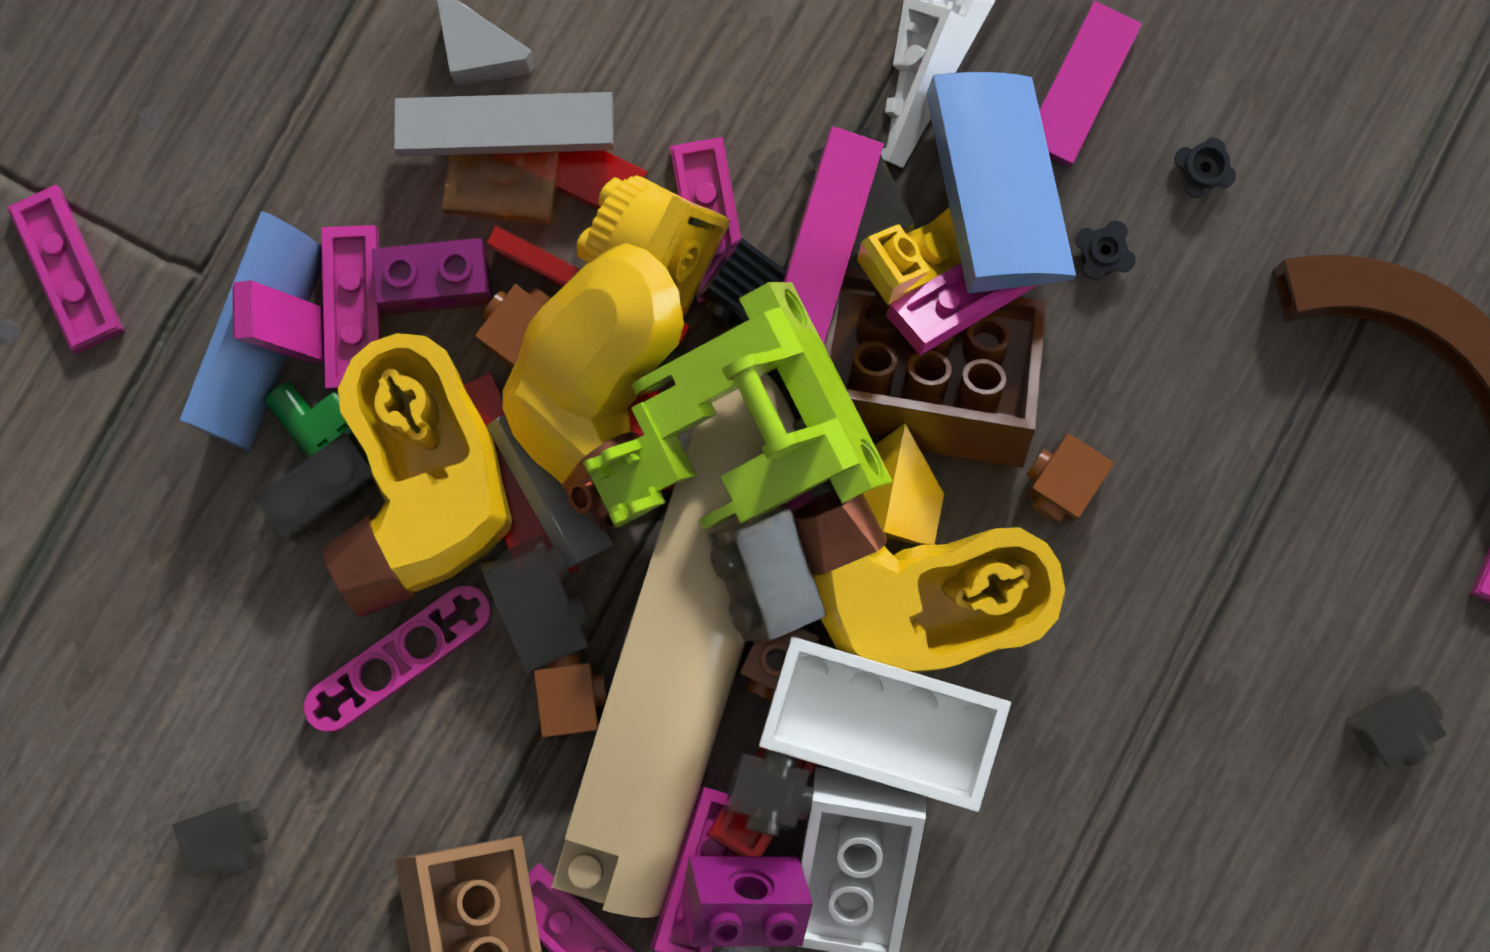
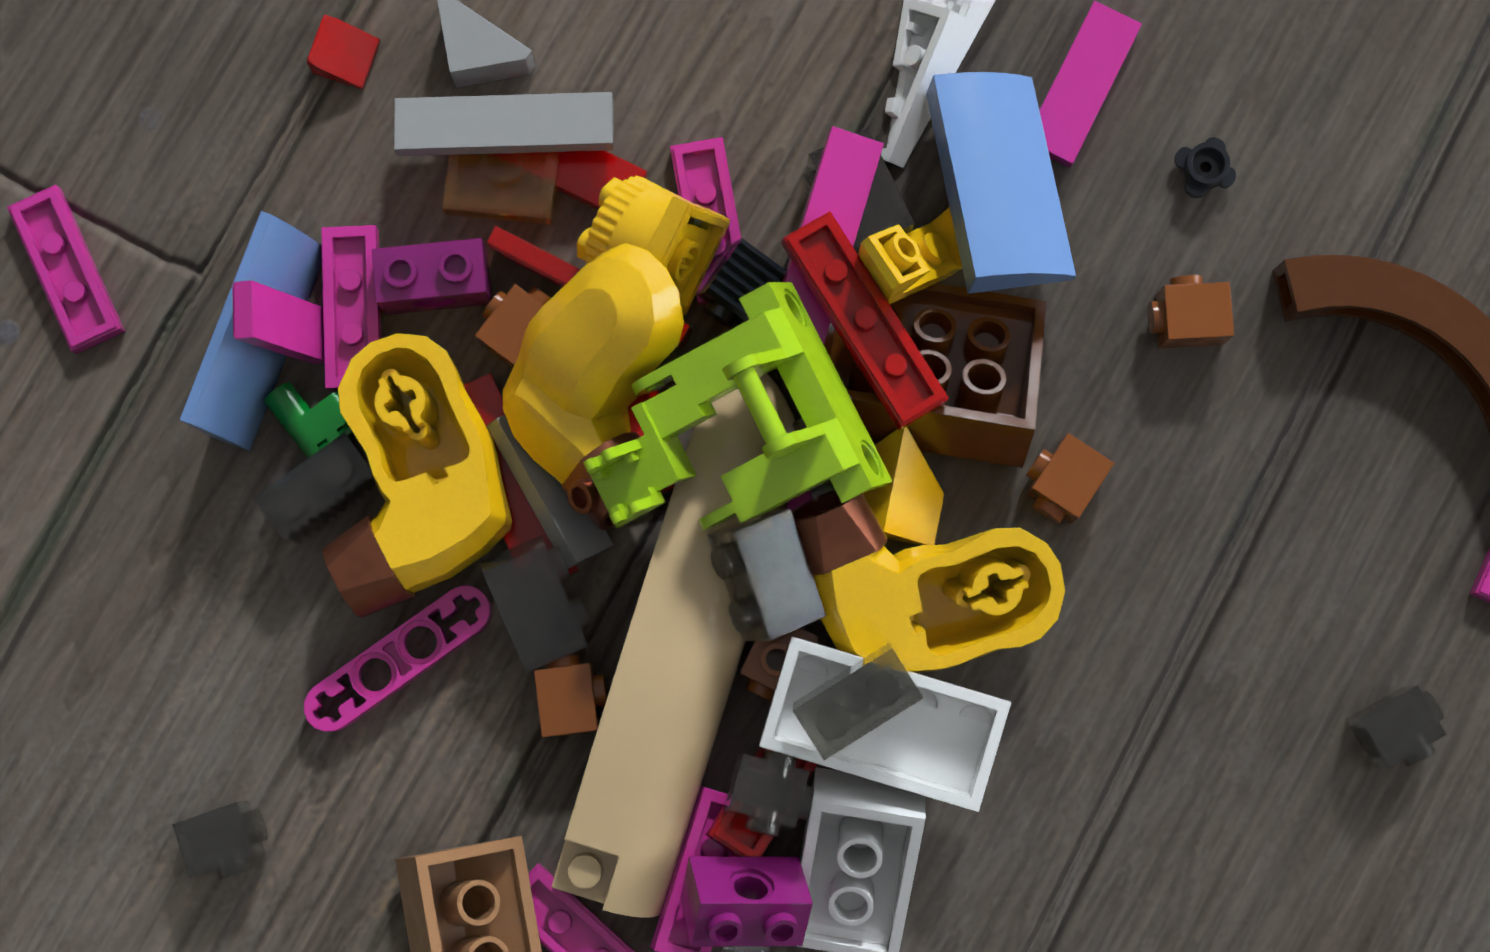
dark pink plate [886,263,1038,355] -> none
black plate [1075,220,1136,280] -> none
none -> red slope [307,14,381,90]
none -> red tile [781,211,949,431]
none -> clear smoke brick [792,642,924,760]
none -> dark orange brick [1148,275,1234,349]

